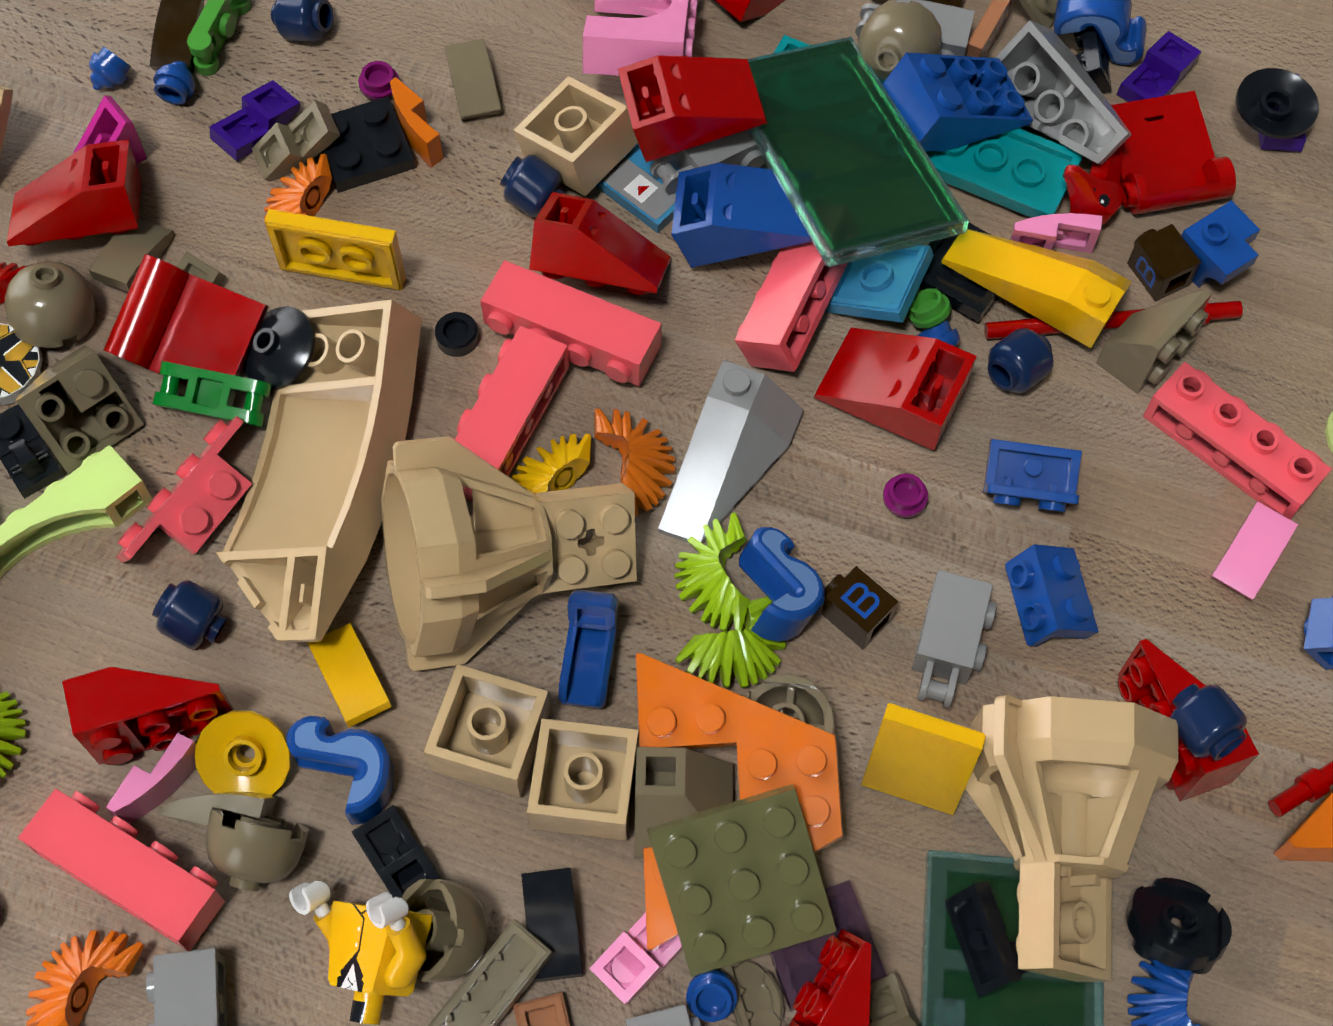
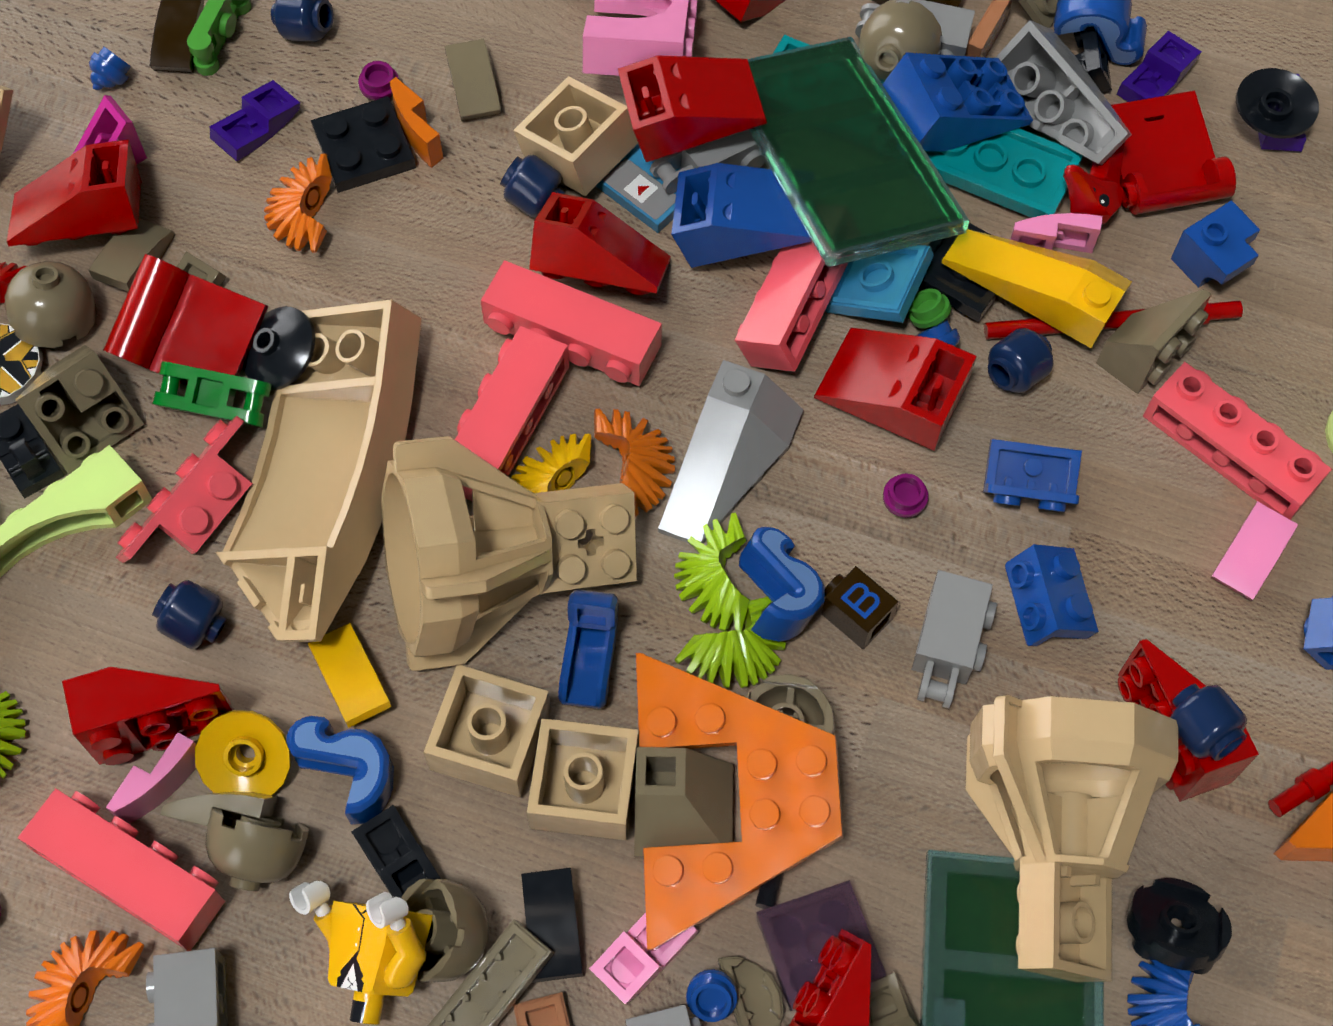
blue plate [153,61,195,105] -> none
dark tan slope [252,100,340,182] -> none
yellow tile [264,209,406,290] -> none
black tile [435,312,479,357] -> none
olive plate [647,784,837,977] -> none
yellow tile [861,703,986,815] -> none
black hinge [944,881,1029,998] -> none
dark brown brick [1127,224,1201,302] -> none

